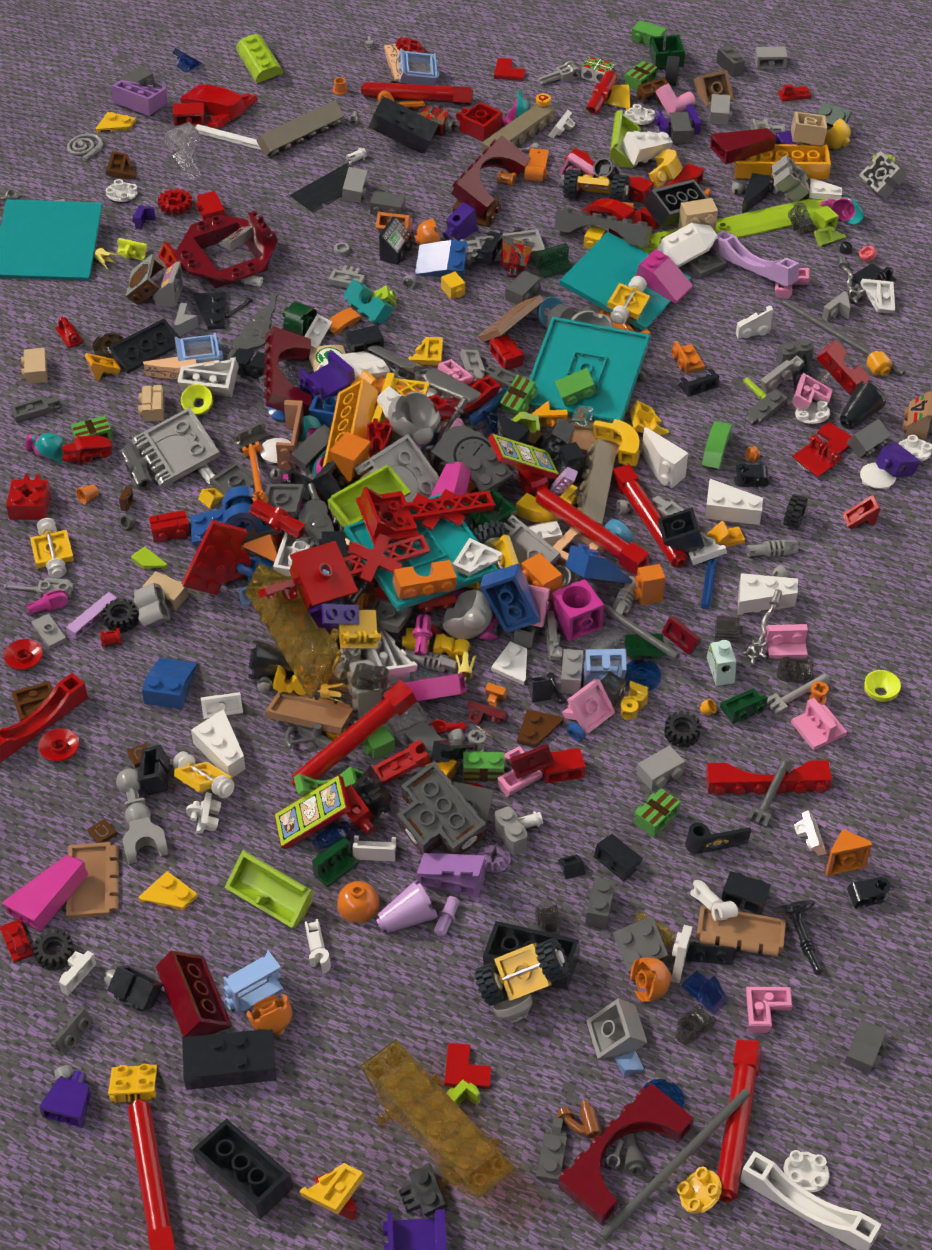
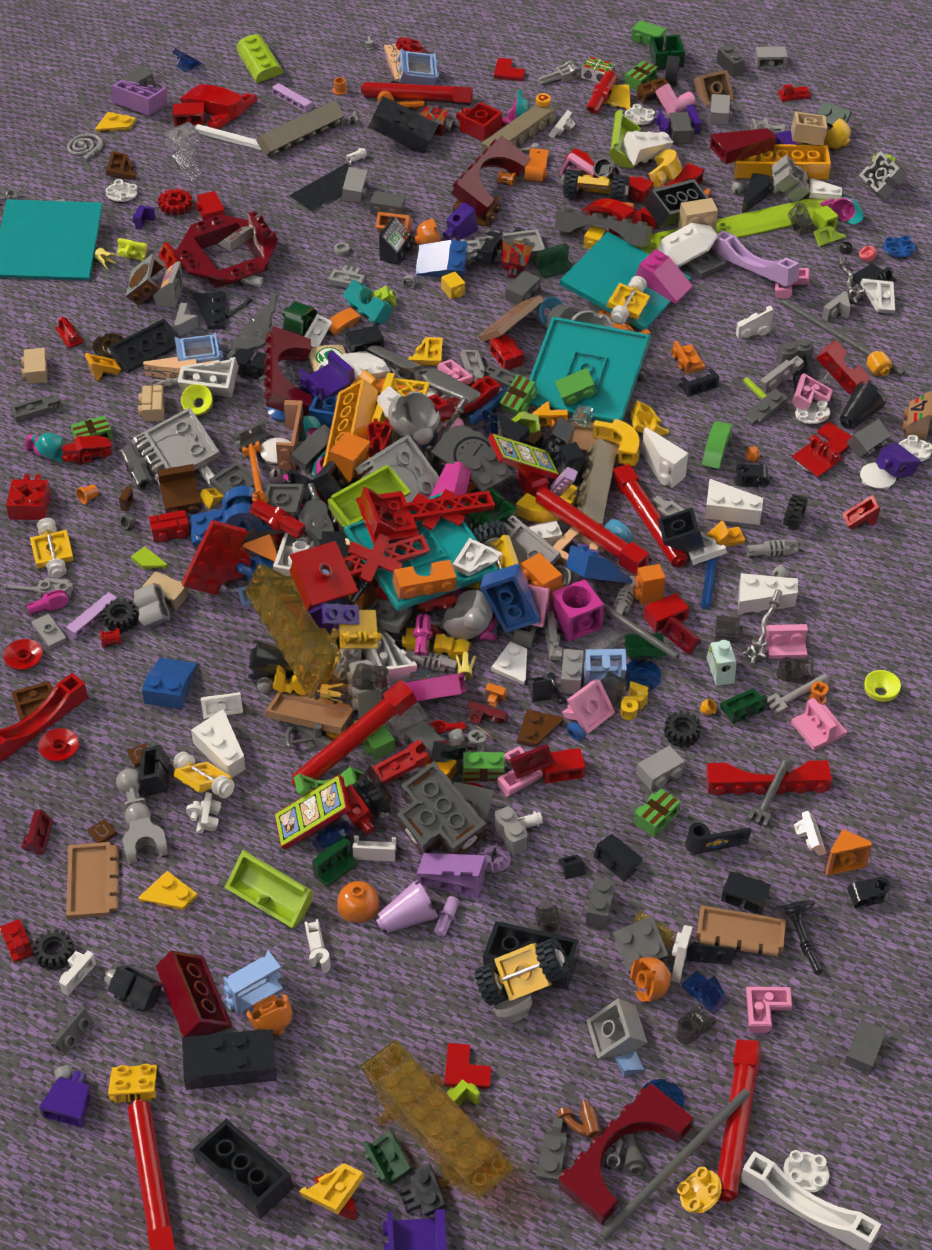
dark pink slope [2,855,89,932] -> none
red hinge [257,577,301,601] -> none
light grey hinge [616,500,631,515] -> none
white piece [690,880,738,922] -> none
none -> dark red hinge [21,809,53,855]
none -> light grey piece [151,376,179,388]
none -> reddish brown panel [157,464,202,514]
none -> lavender piece [272,83,312,113]
none -> dark green bracket [362,1130,414,1186]
none -> red brick [643,593,689,633]
none -> blue dish [883,235,916,257]

